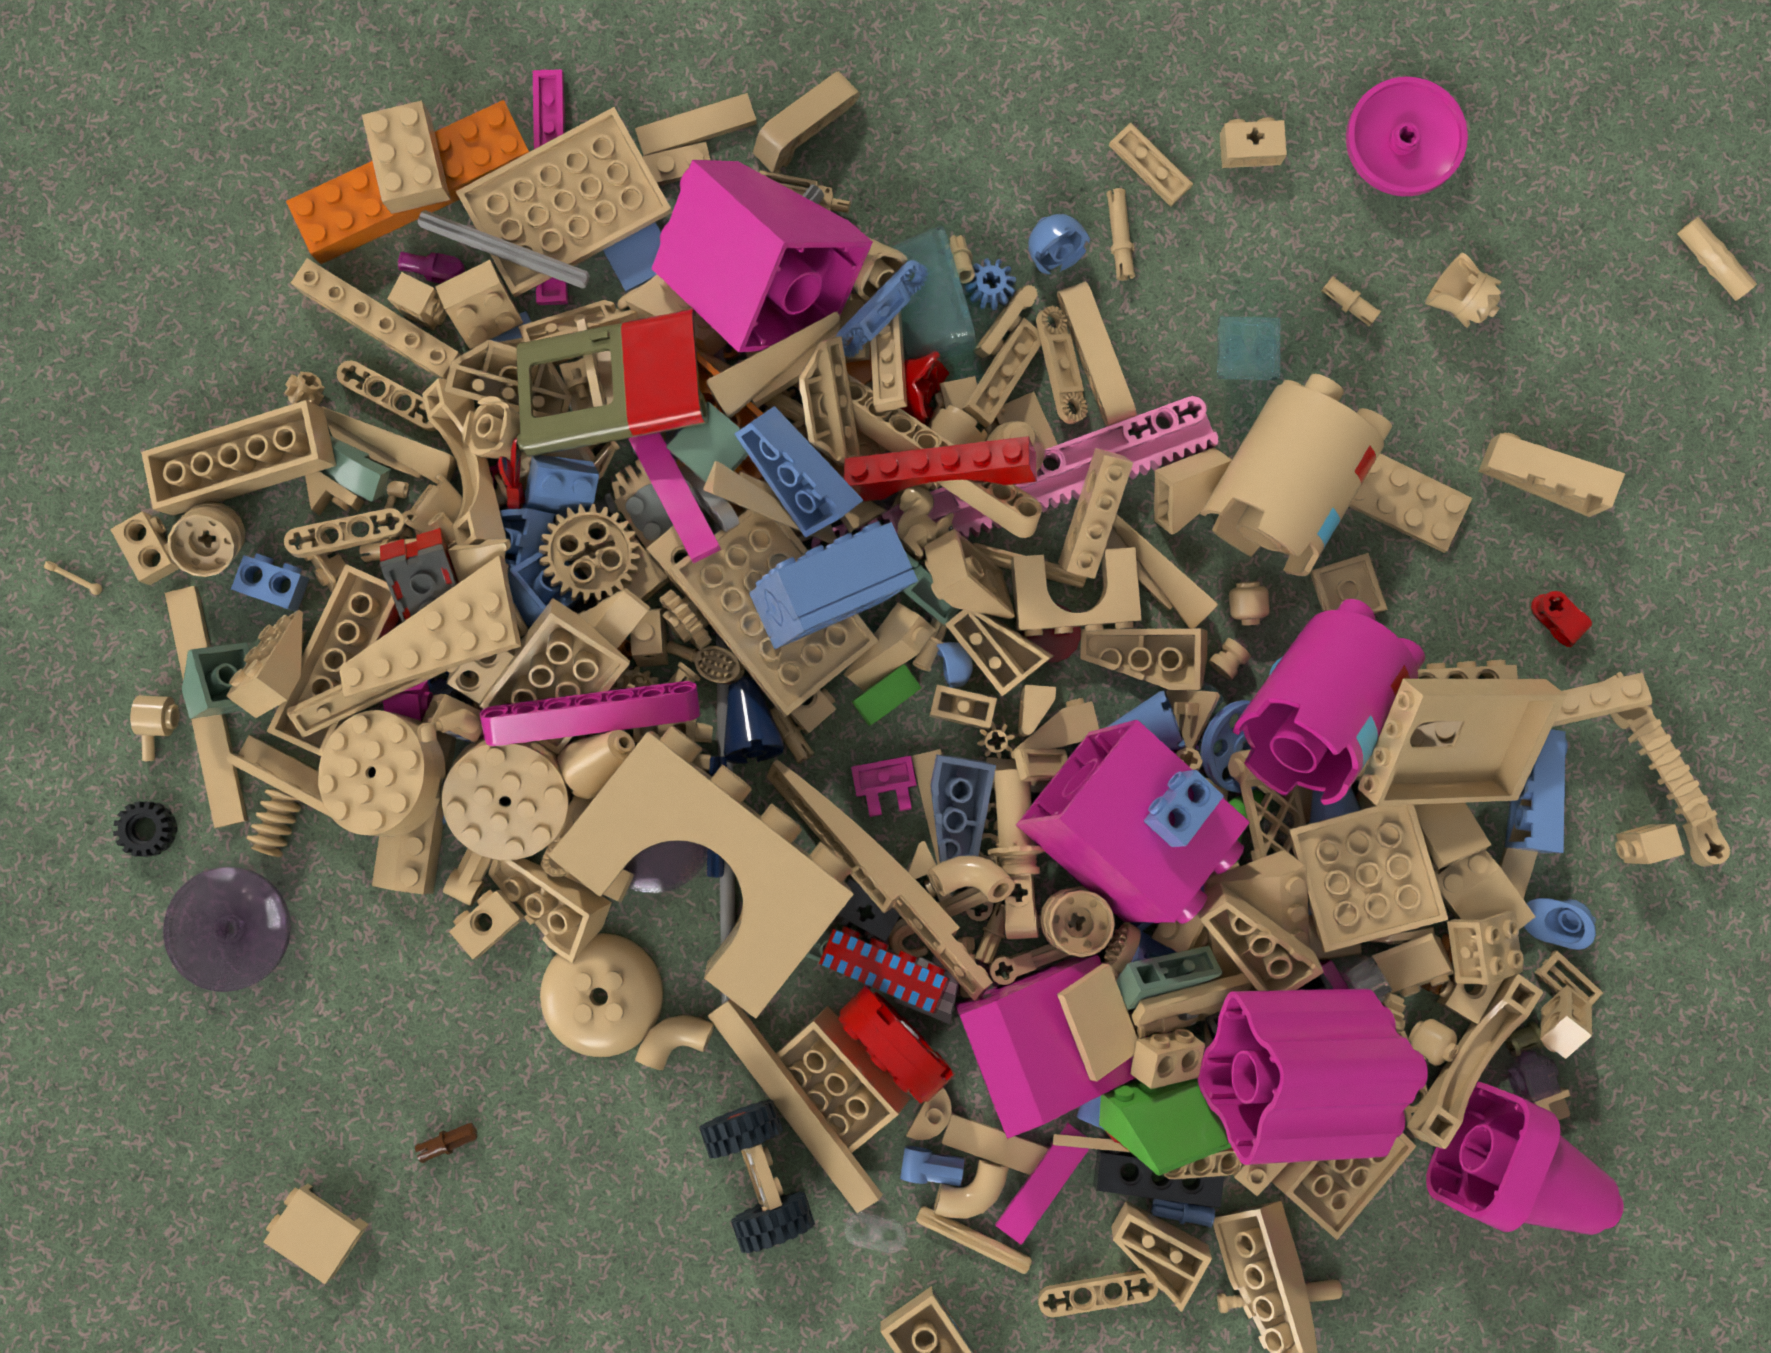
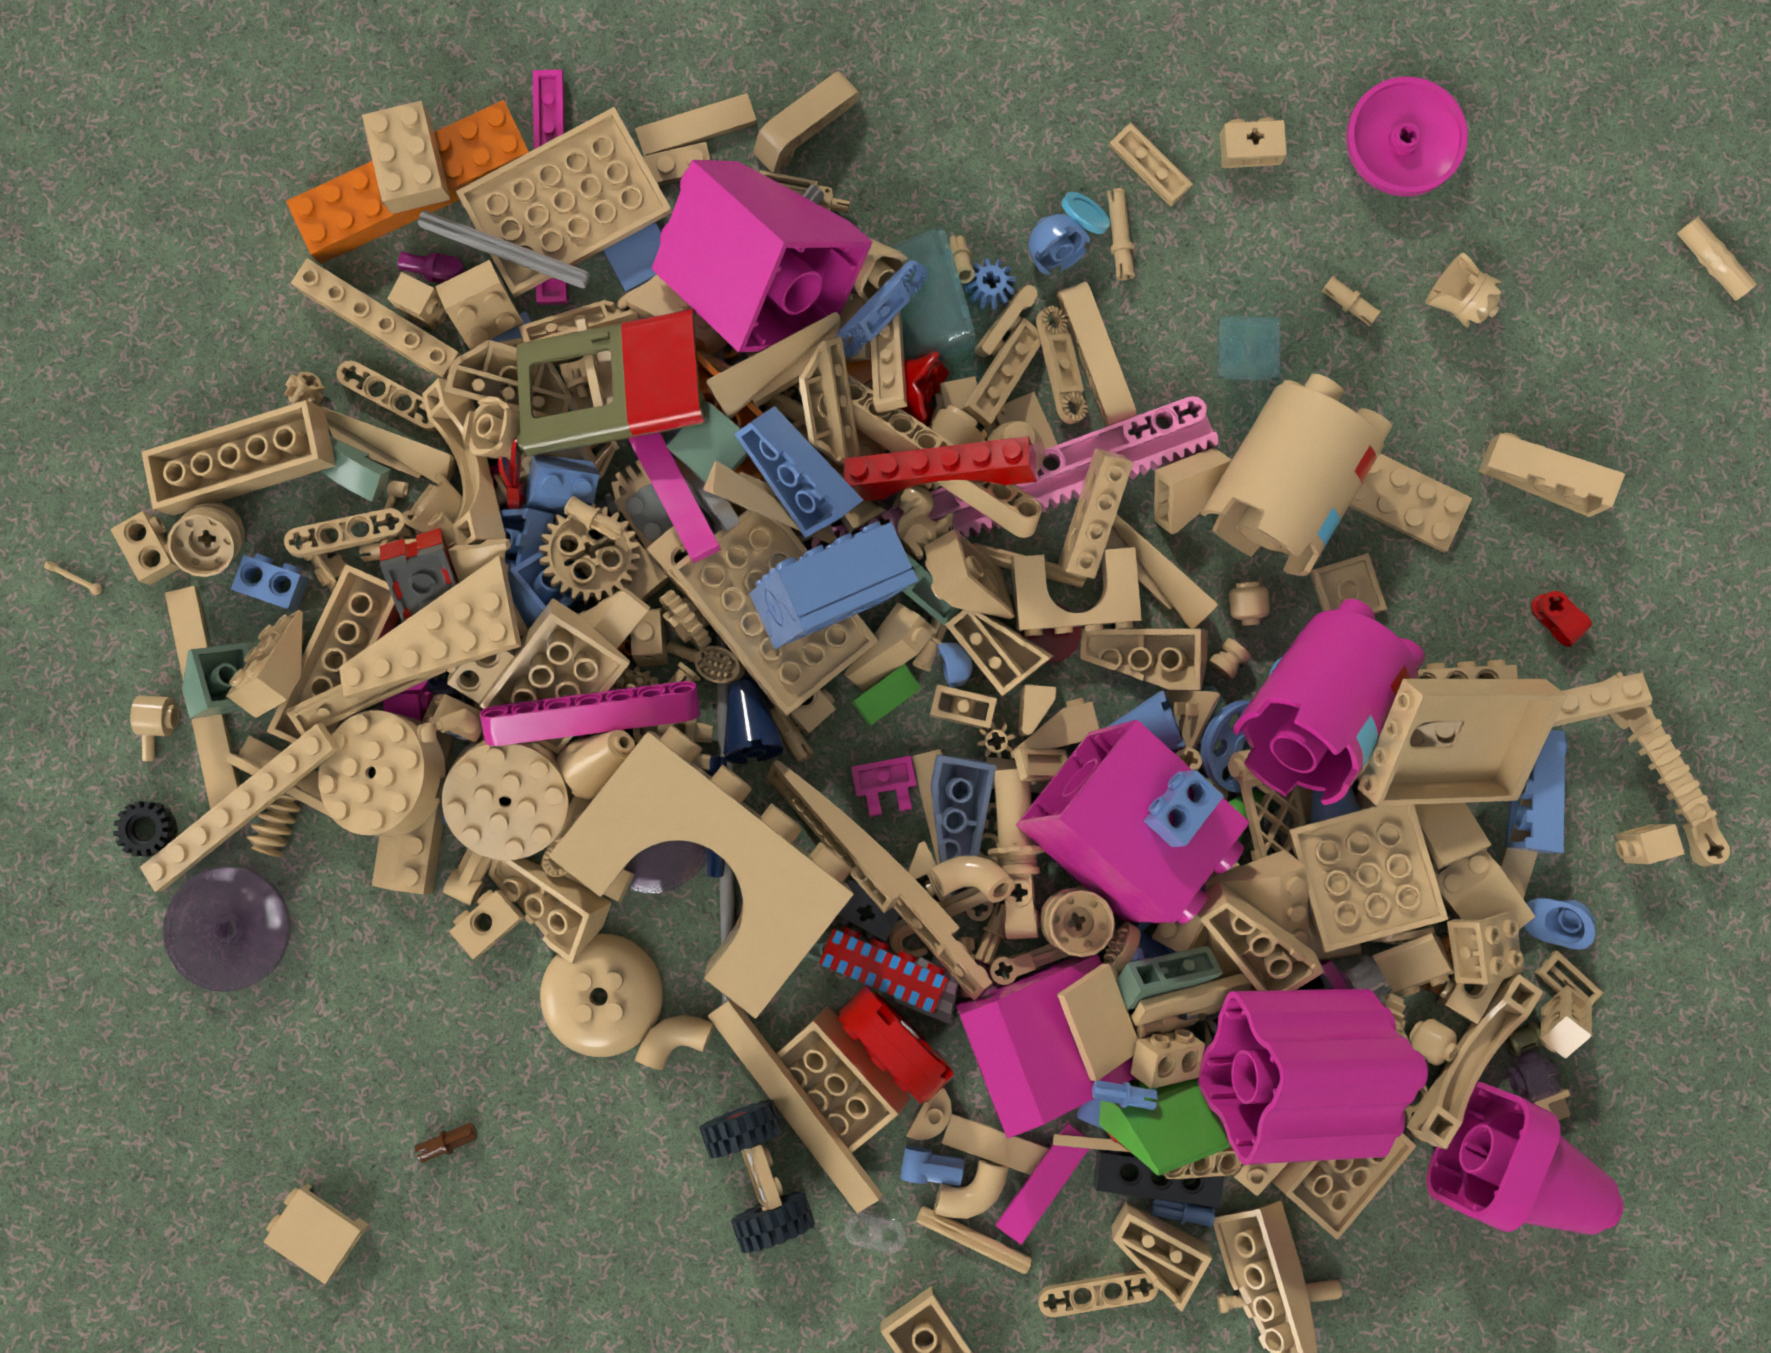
tan slope [305,471,364,515] -> none
none -> tan plate [139,723,340,892]
none -> tan axle [564,496,625,540]
none -> medium azure piece [1062,192,1110,234]
none -> medium blue axle [1092,1080,1158,1111]

